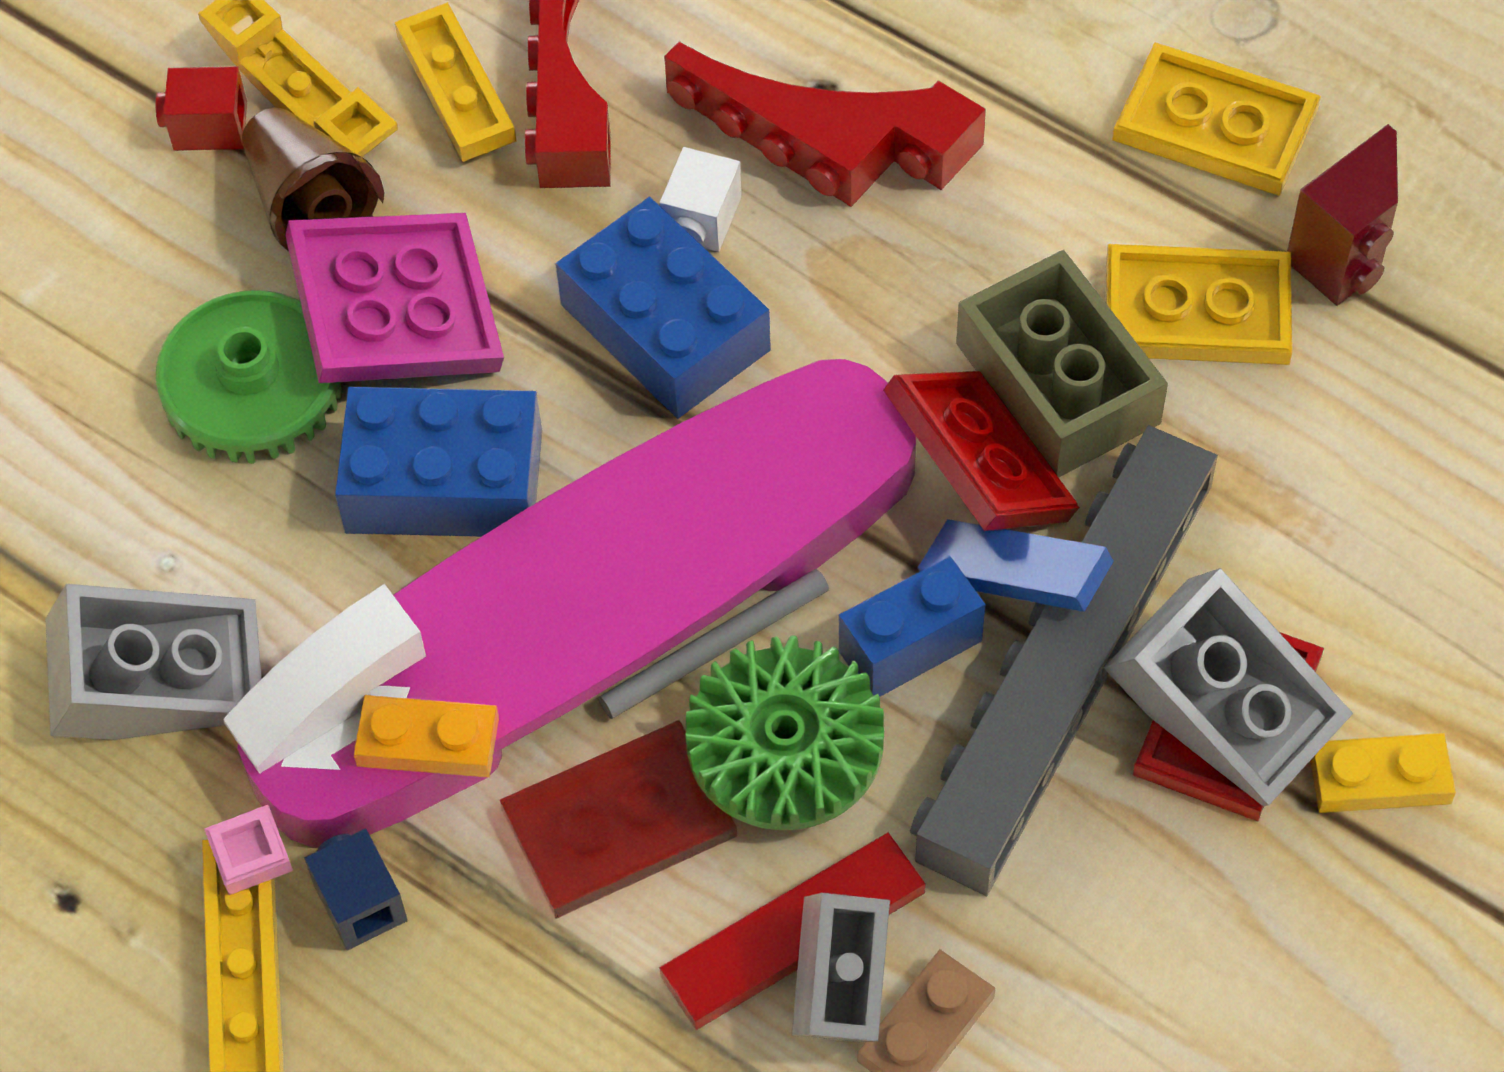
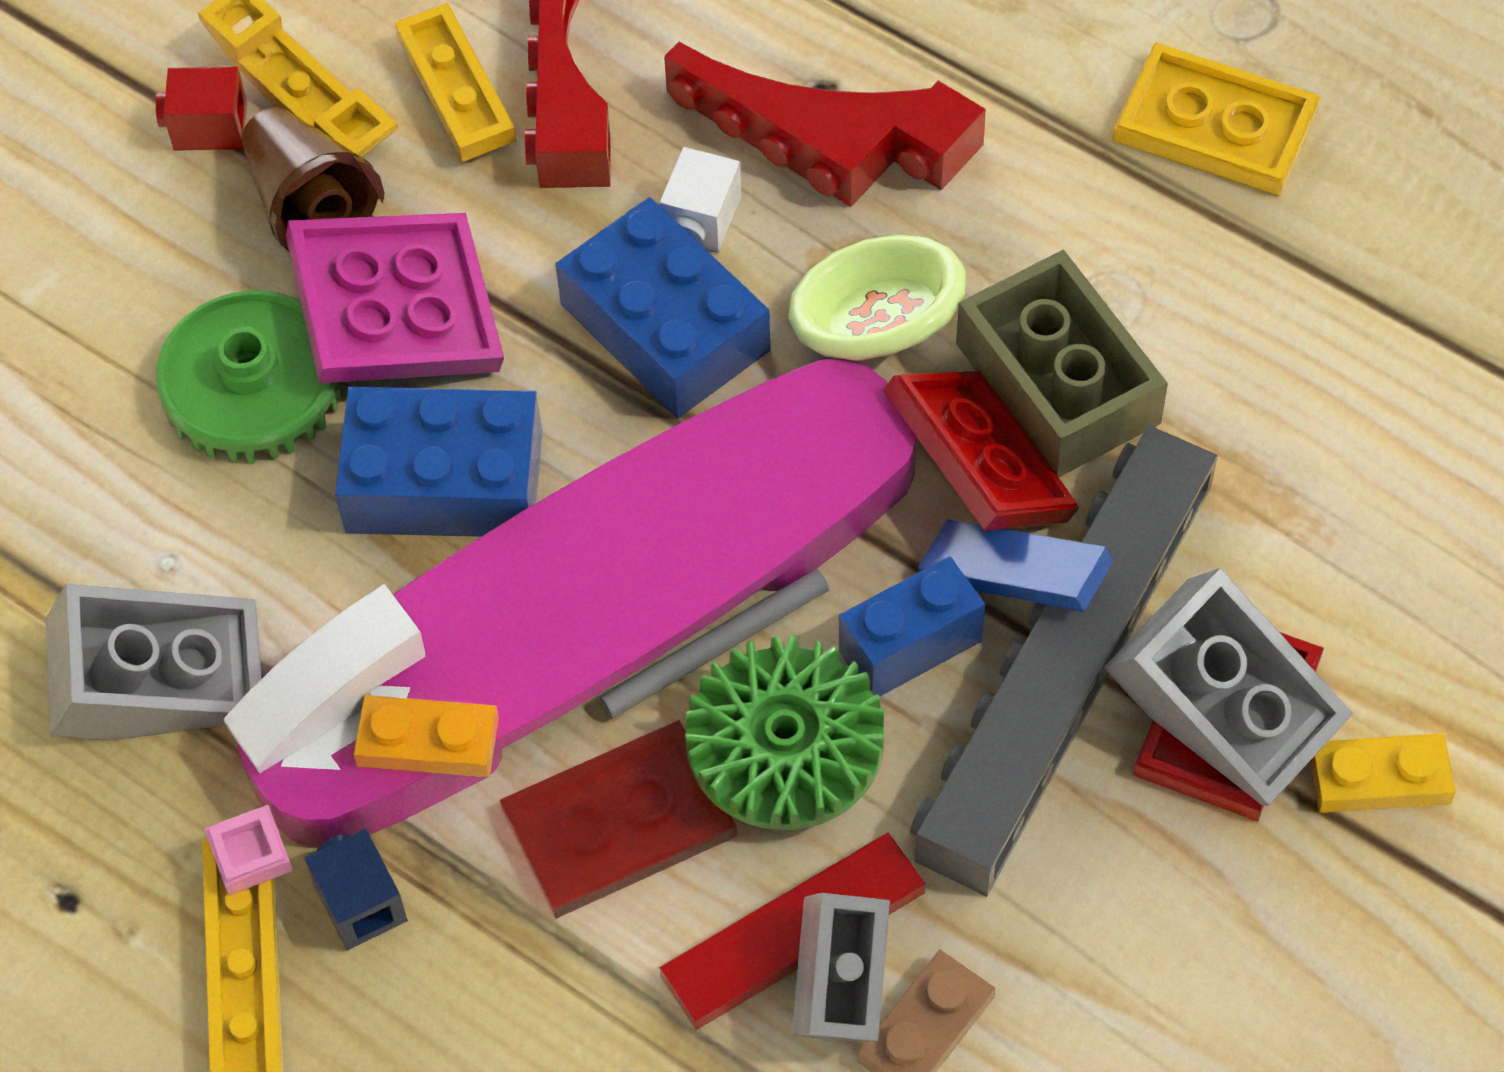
yellow tile [1106,244,1292,365] -> none
dark red slope [1287,124,1398,306] -> none
none -> yellowish green piece [788,234,966,361]

